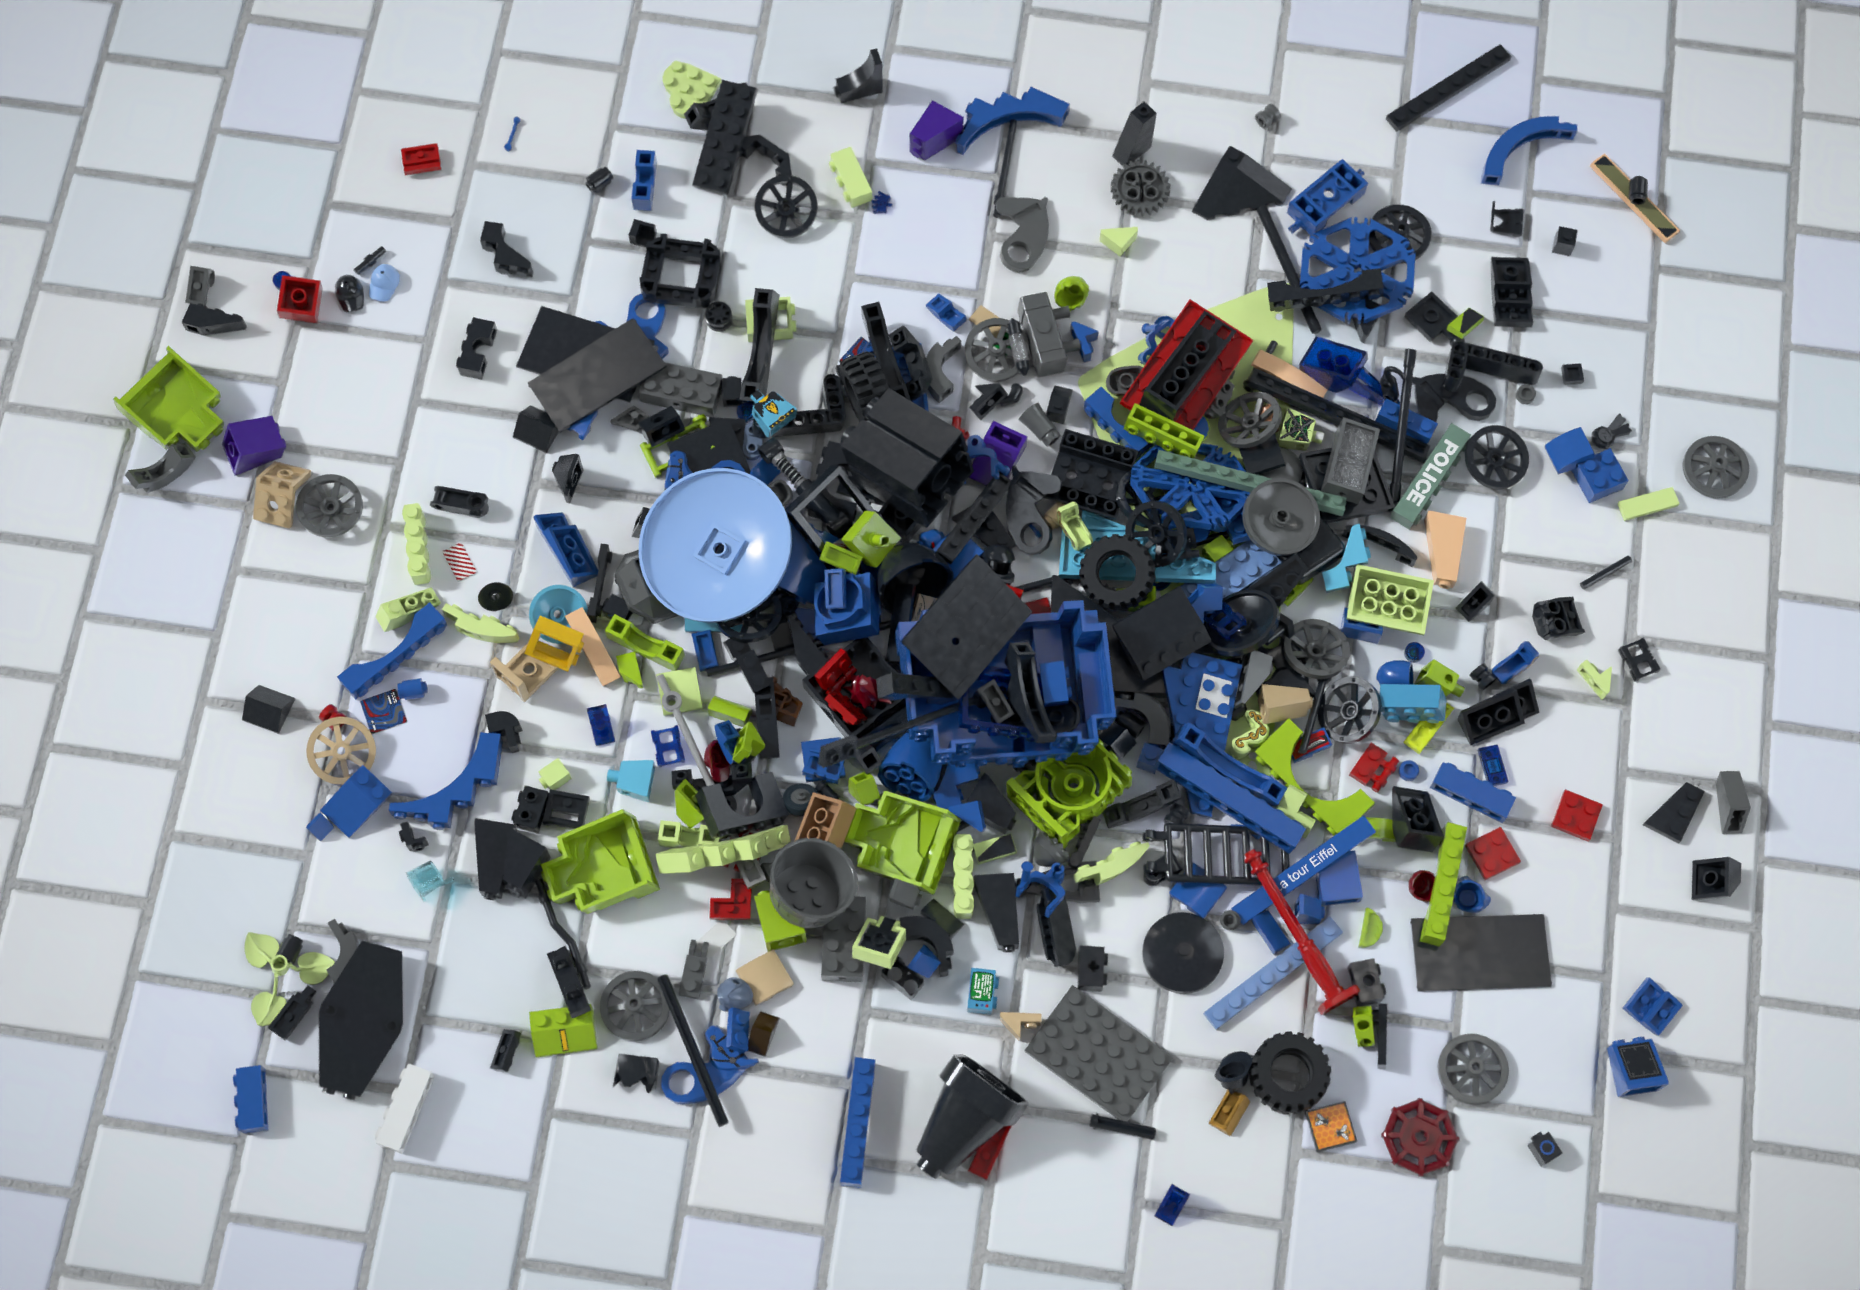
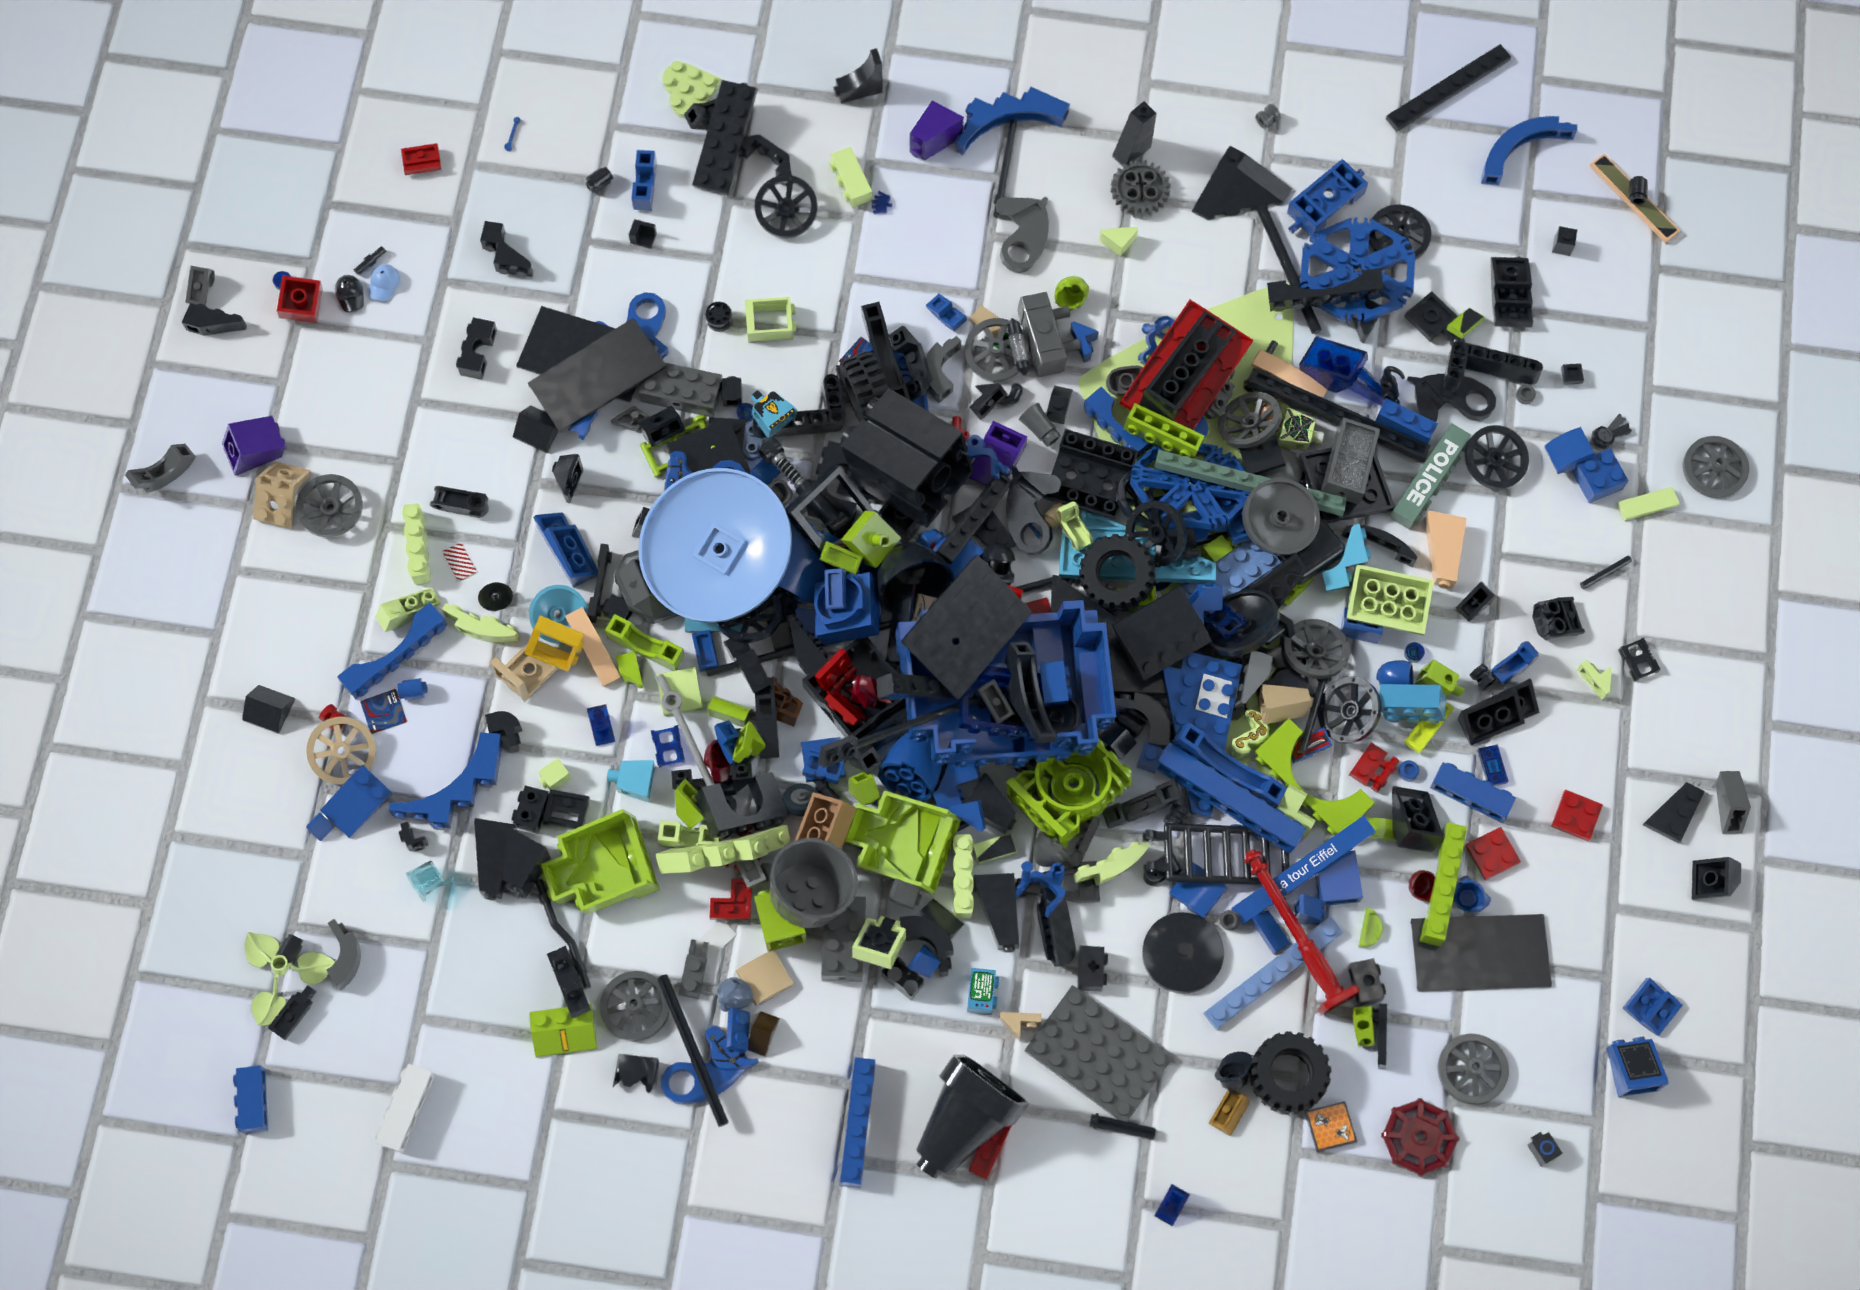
lime panel [113,346,224,452] -> none
black container [318,941,403,1100] -> none
black plate [490,1029,522,1073] -> none
black plate [640,234,721,308] -> none
black arch [740,288,780,405] -> none
black piece [1389,349,1417,502] -> none
black piece [1490,201,1524,237] -> none

